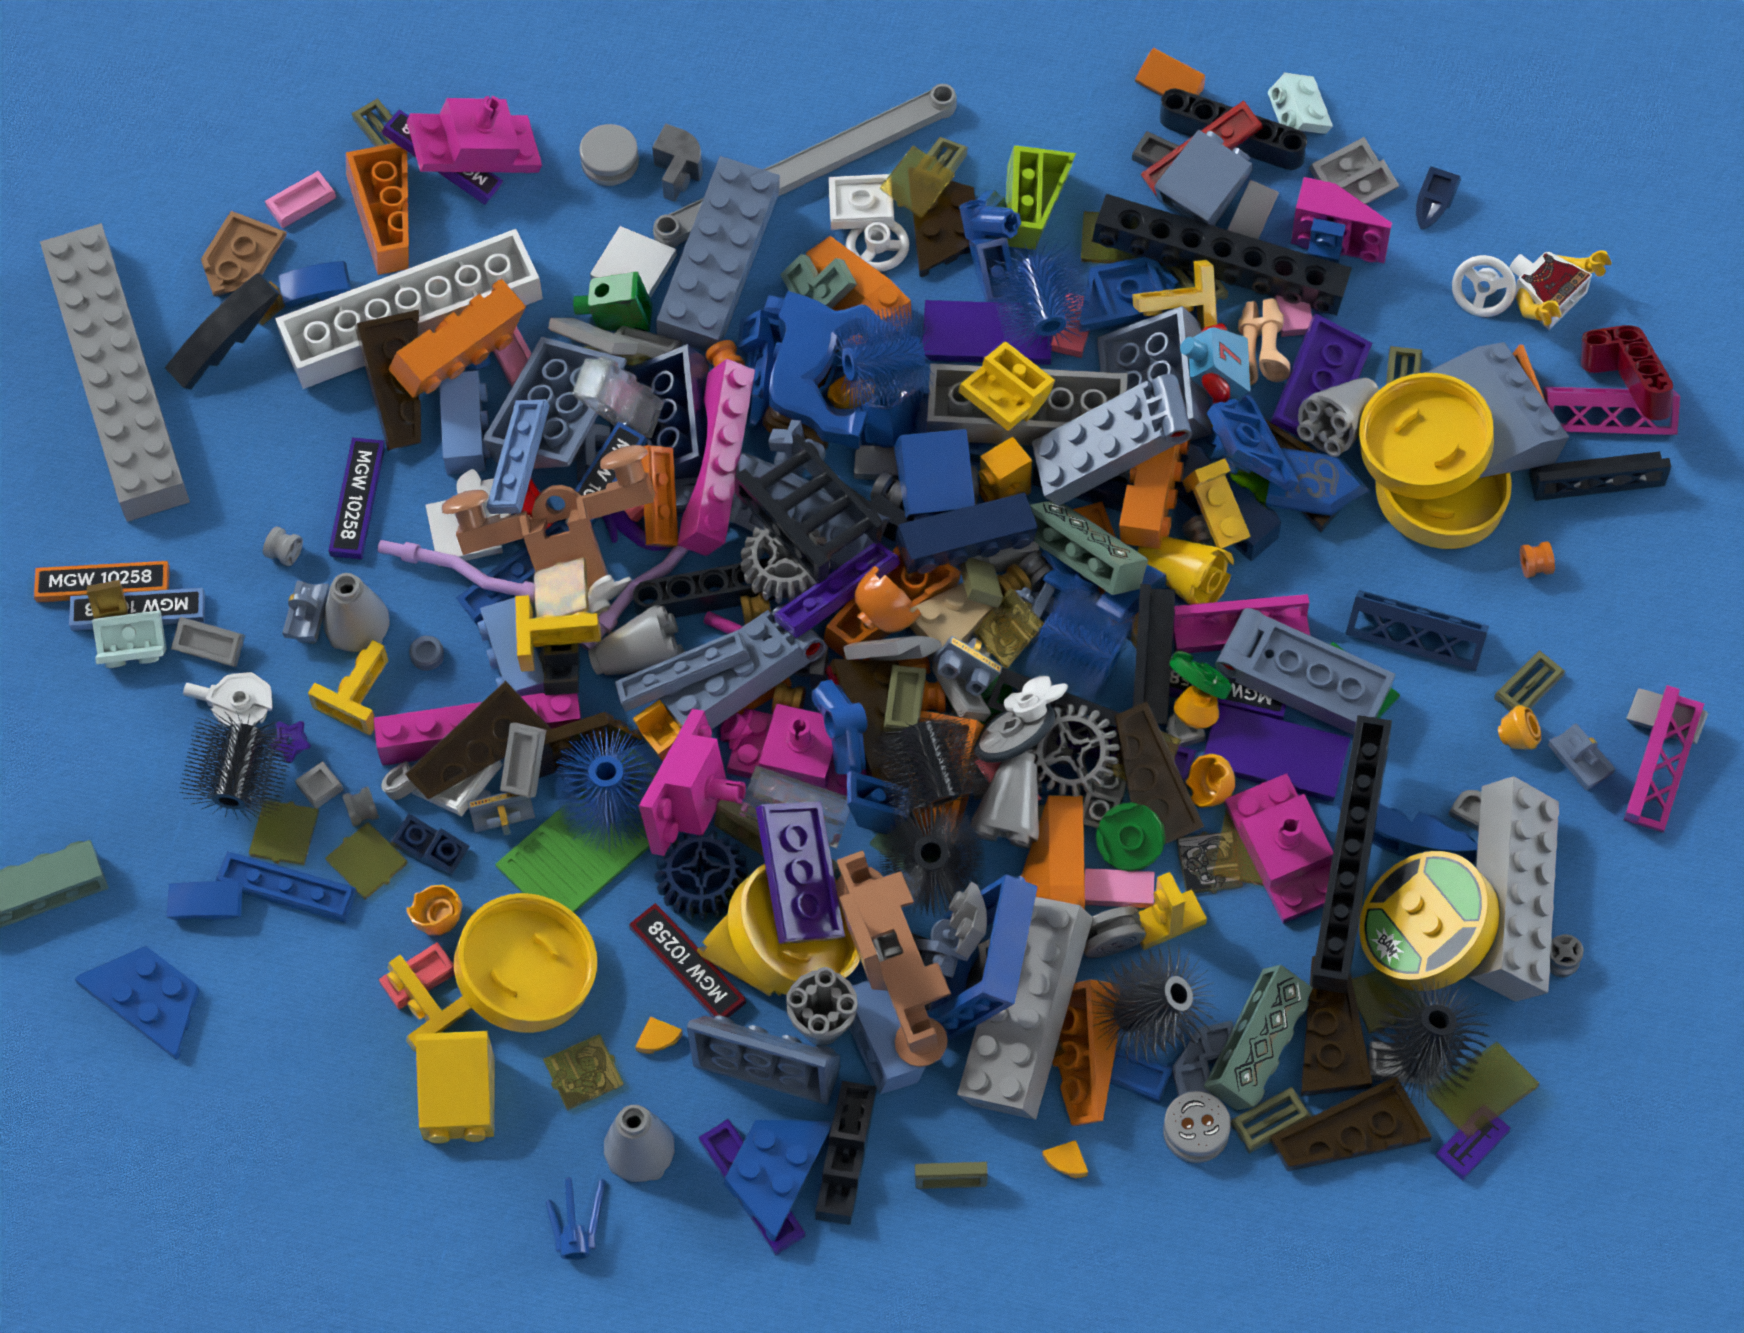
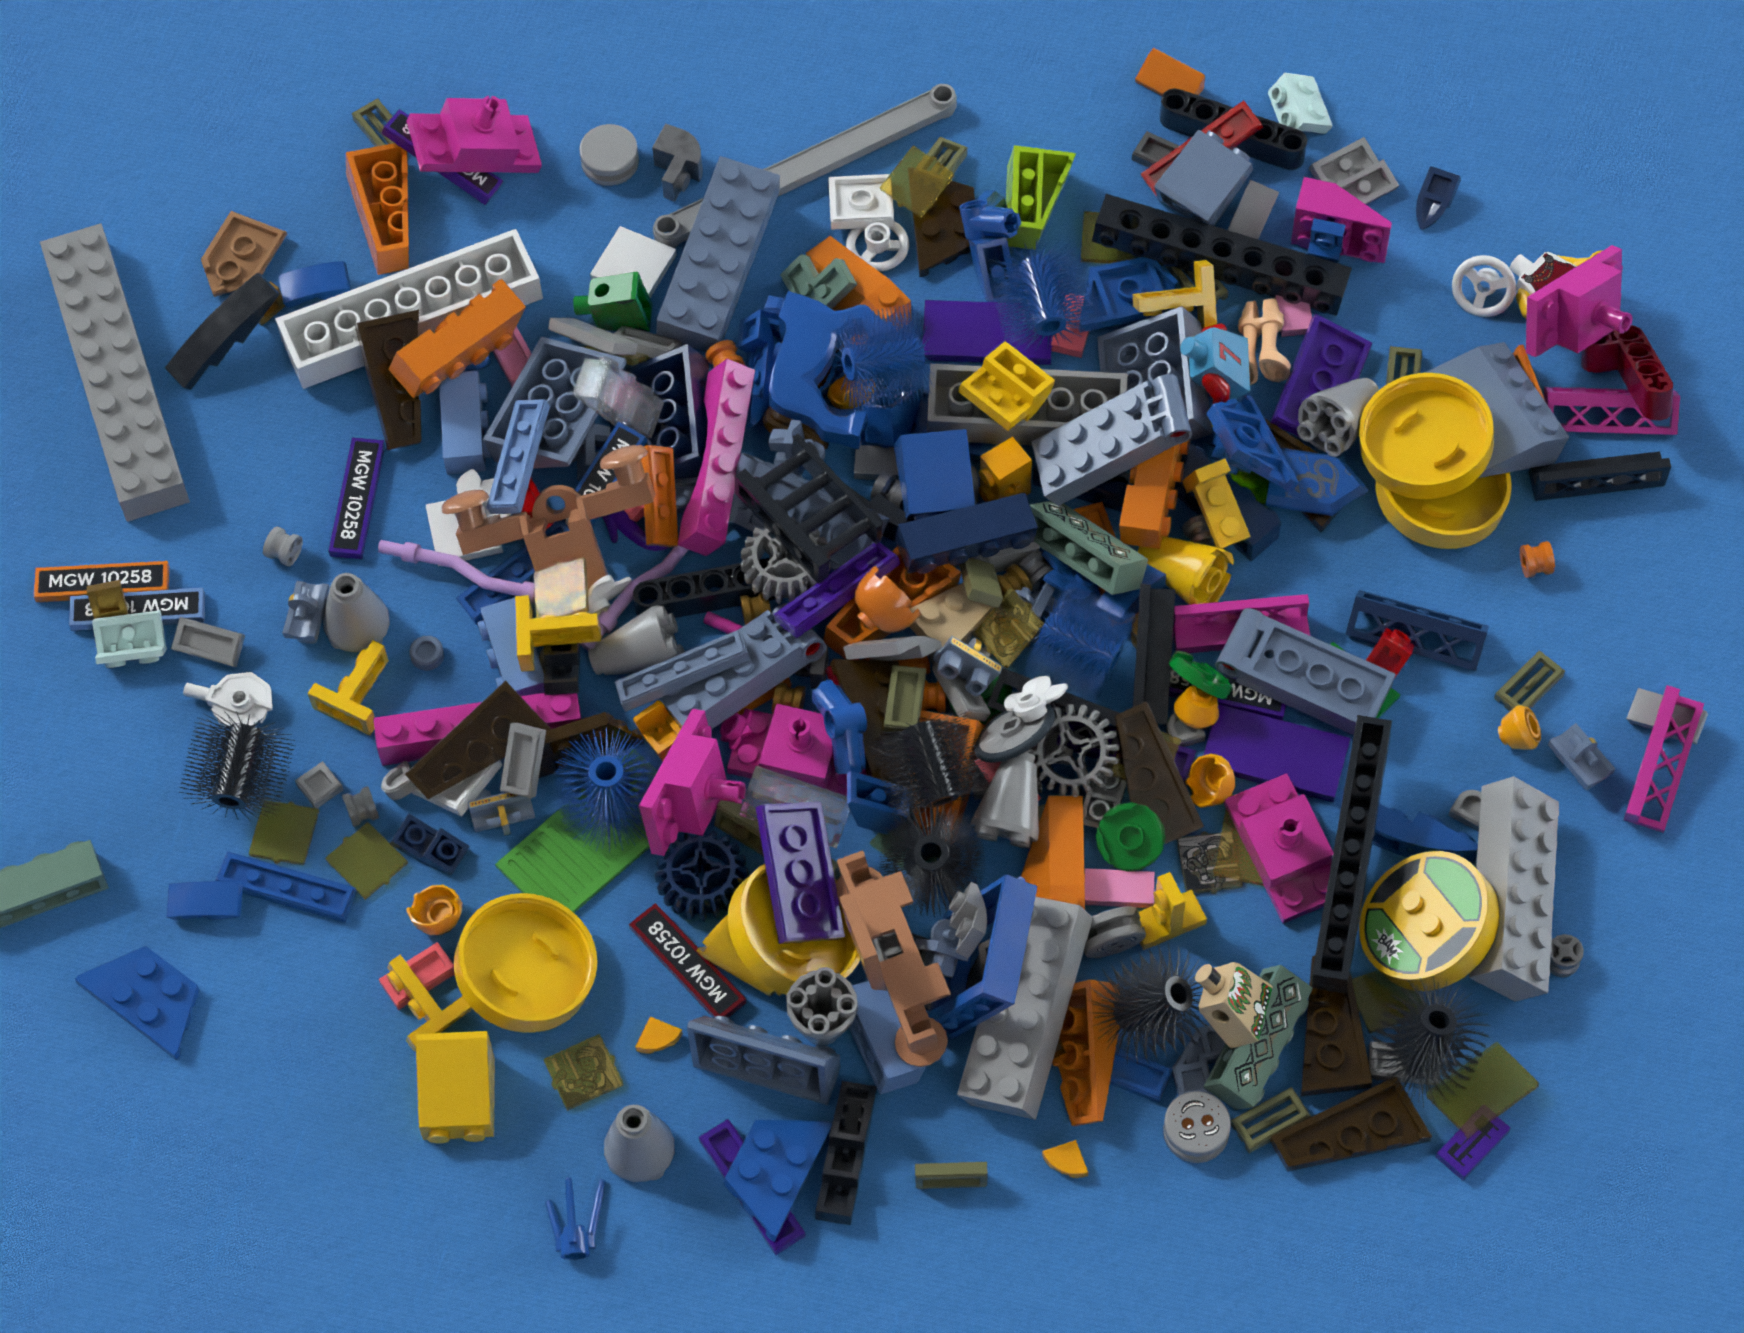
bright pink tile [265,171,336,228] -> none
dark purple plate [270,721,311,763] -> none
none -> tan torso [1195,962,1273,1049]
none -> red bracket [1366,628,1415,679]
none -> dark pink brick [1526,245,1632,357]

